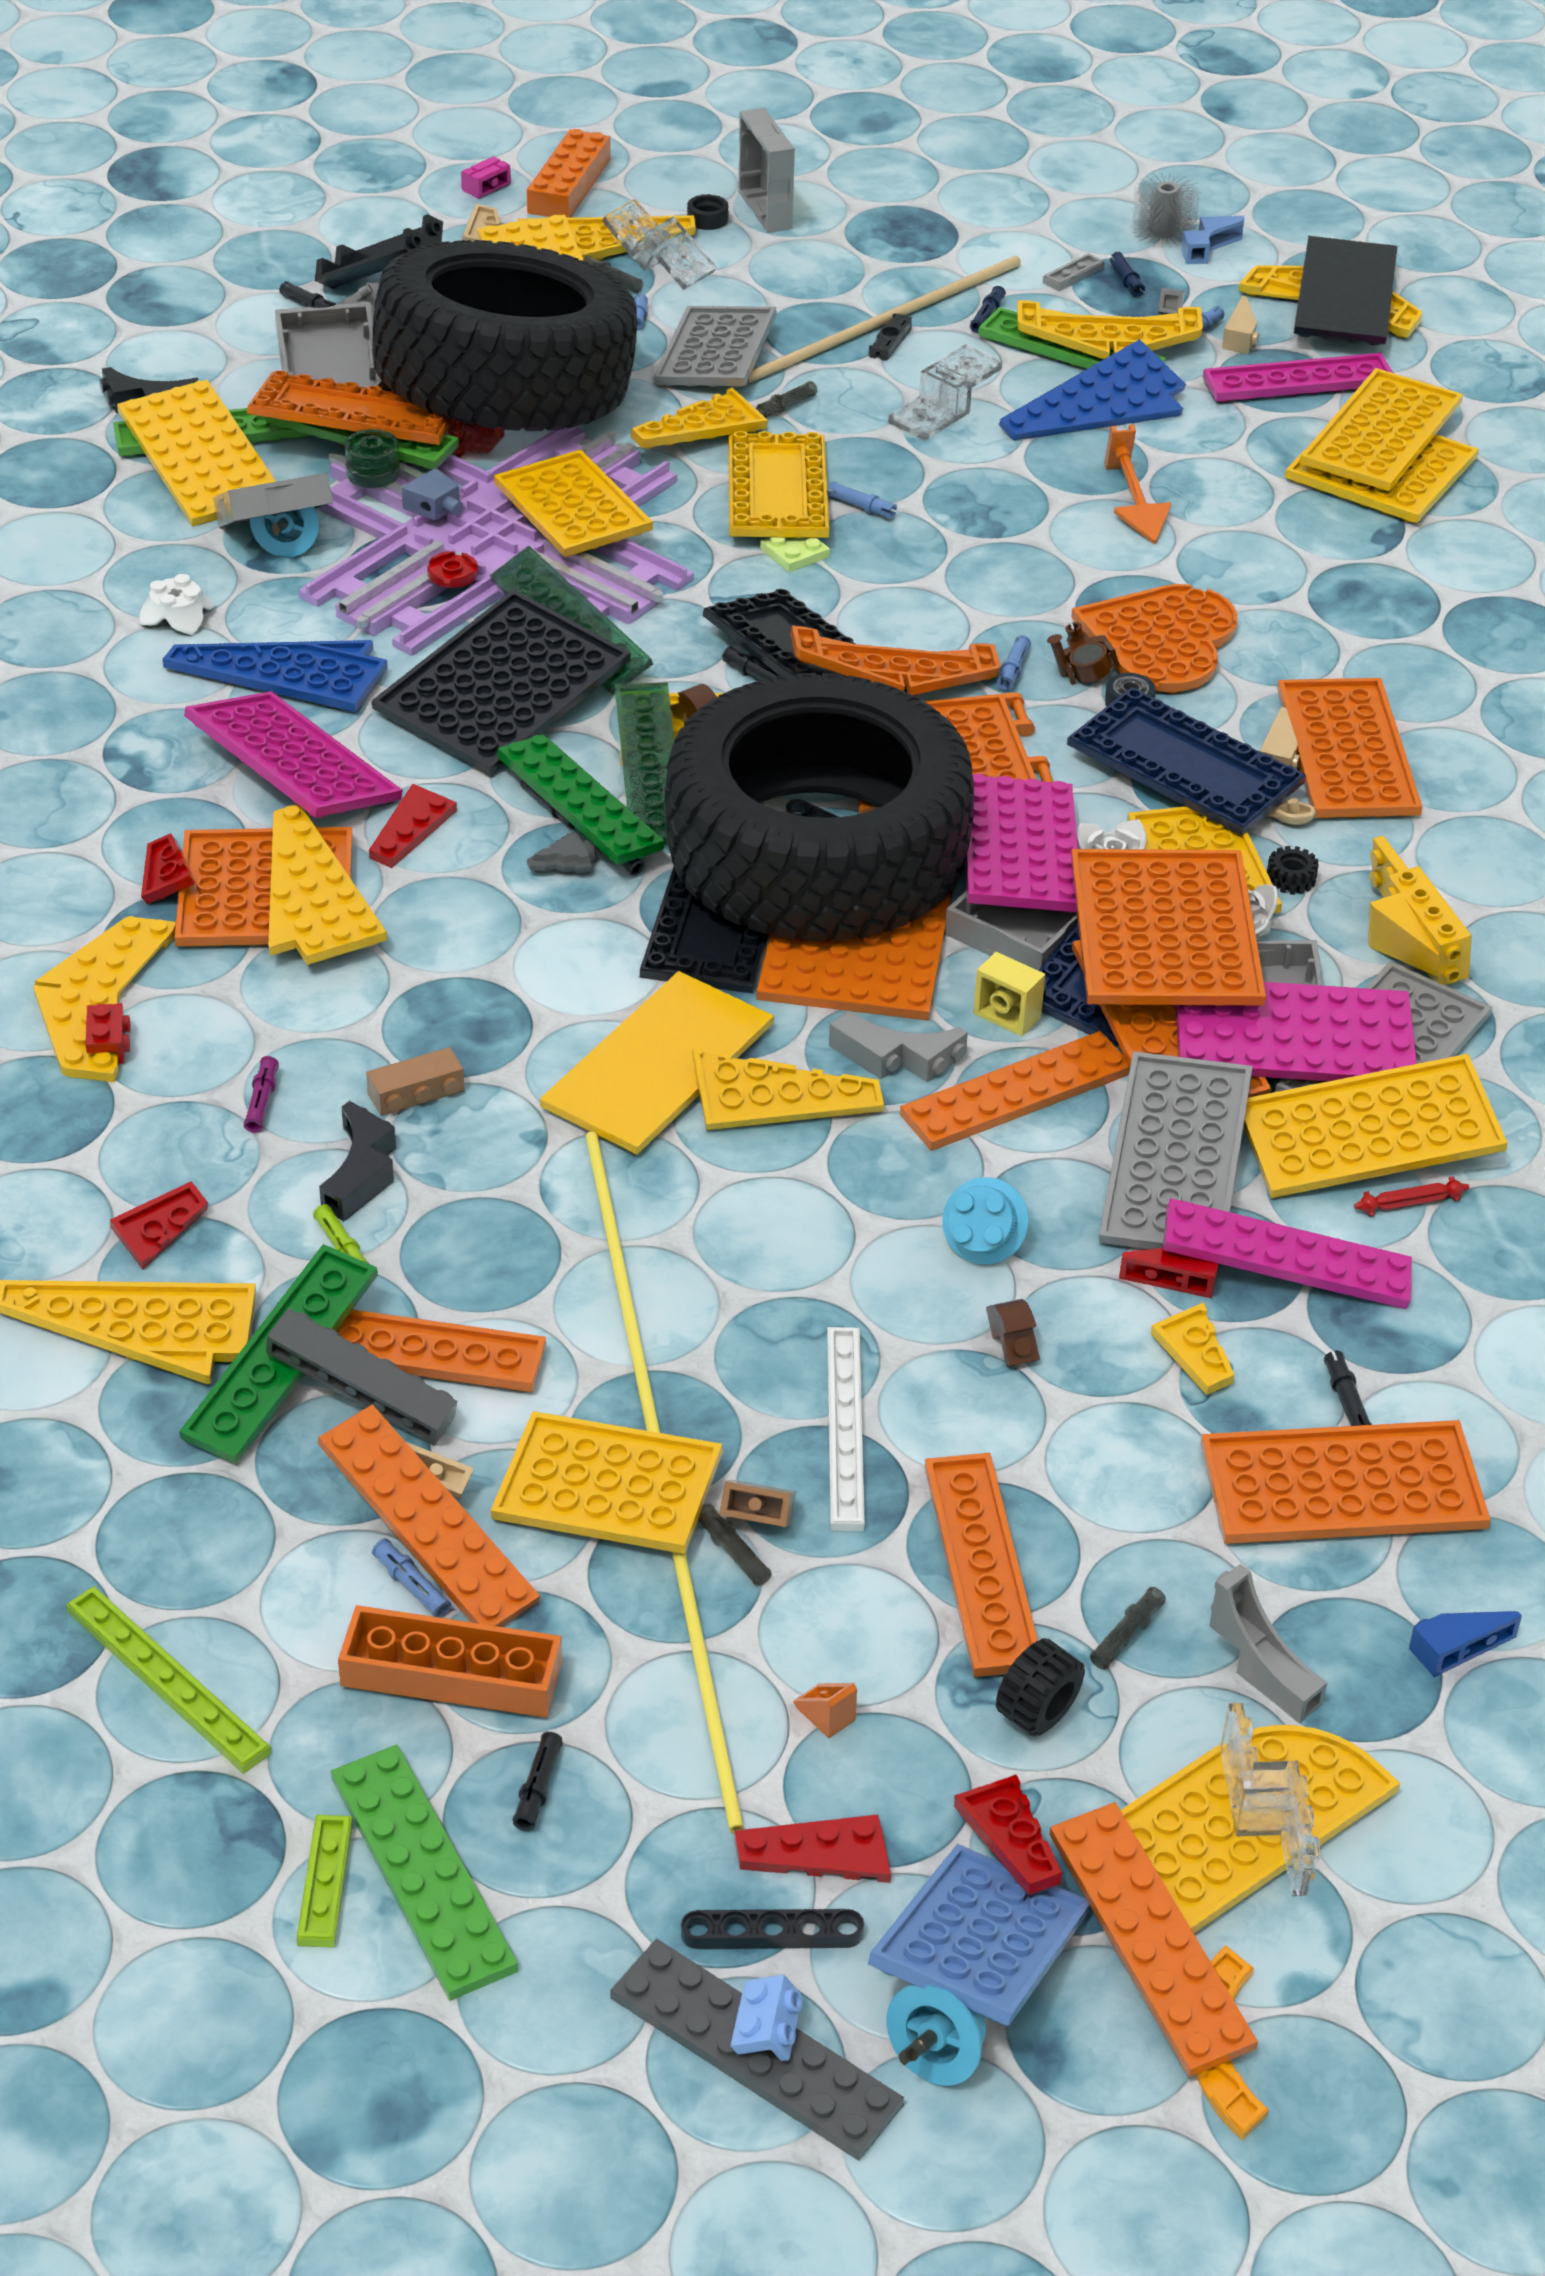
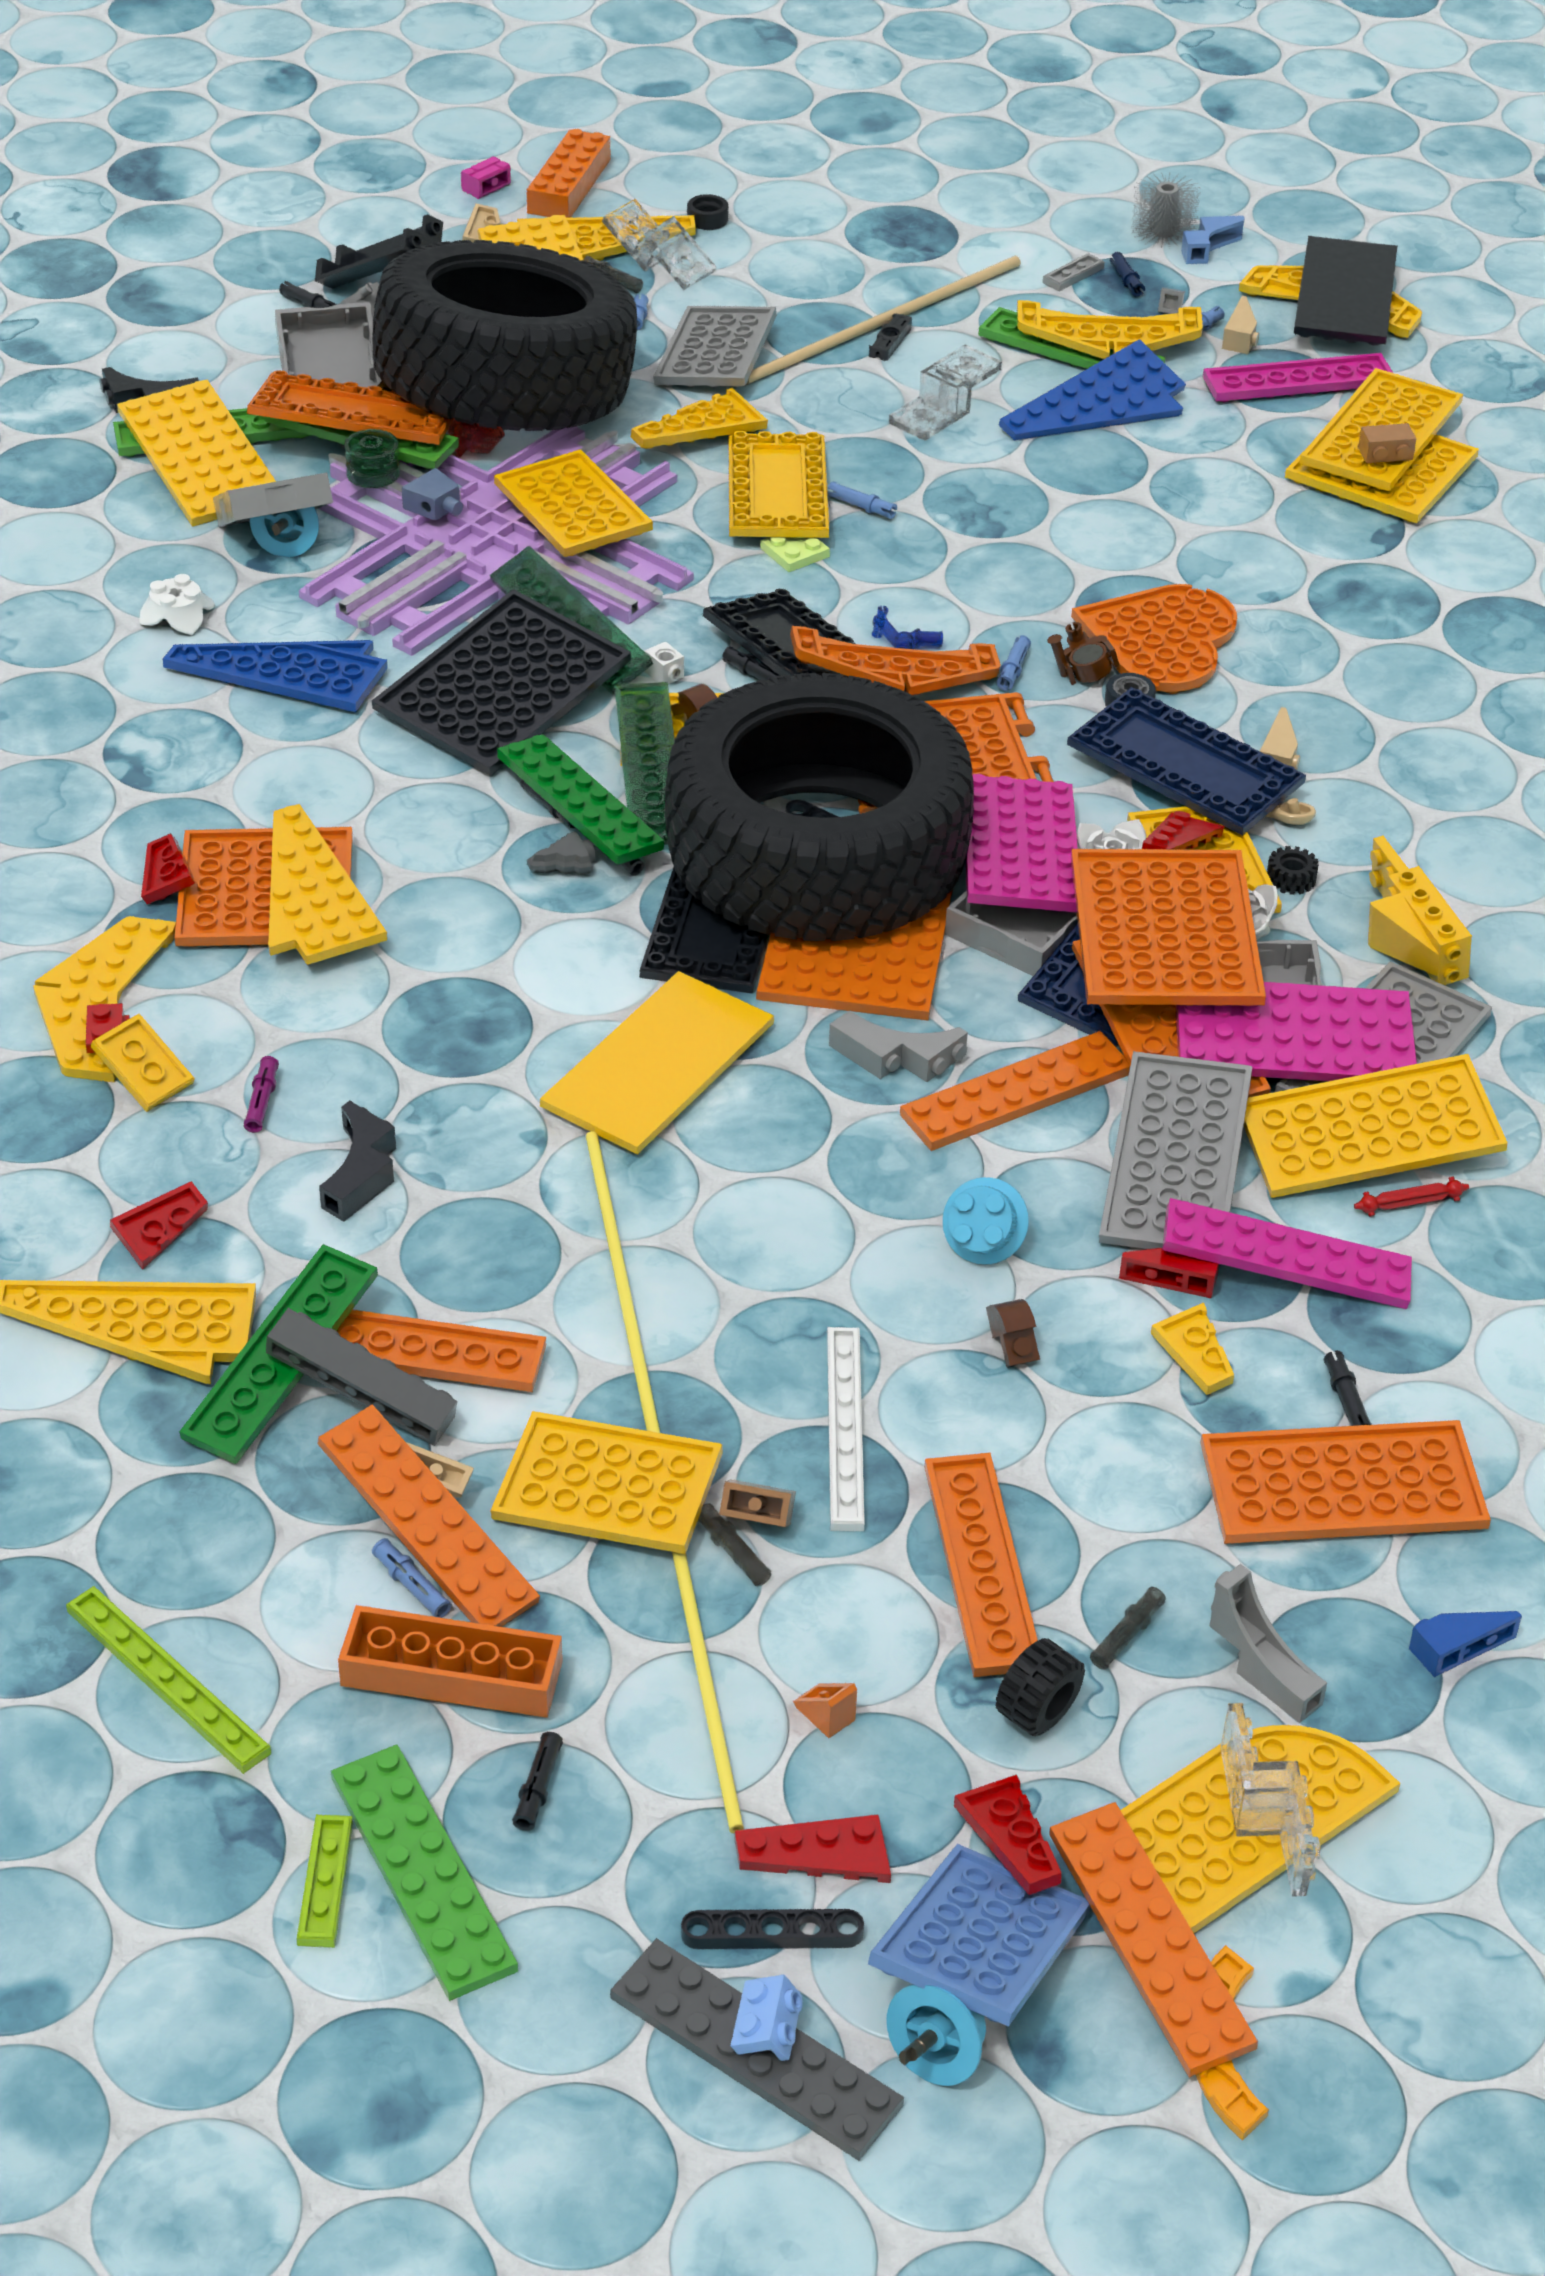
dark pink plate [184,691,403,818] -> none
lime pin [313,1204,369,1264] -> none
medium nougat brick [366,1047,465,1116] -> none
red wing [369,783,457,868] -> none
red tile [427,551,478,588] -> none
yellow wing [692,1048,884,1130] -> none
light grey tile [738,108,795,233] -> none
clear smoke pin [756,381,817,418] -> none
dark blue pin [970,286,1006,333] -> none
light yellow brick [973,952,1045,1037] -> none
orange piece [1104,424,1171,544] -> none
orange plate [1277,678,1423,818] -> none
none -> yellow tile [91,1013,195,1112]
none -> white brick [644,641,684,687]
none -> clear blue pin [872,606,943,649]
none -> red wing [1142,811,1224,850]
none -> medium nougat brick [1358,423,1416,463]

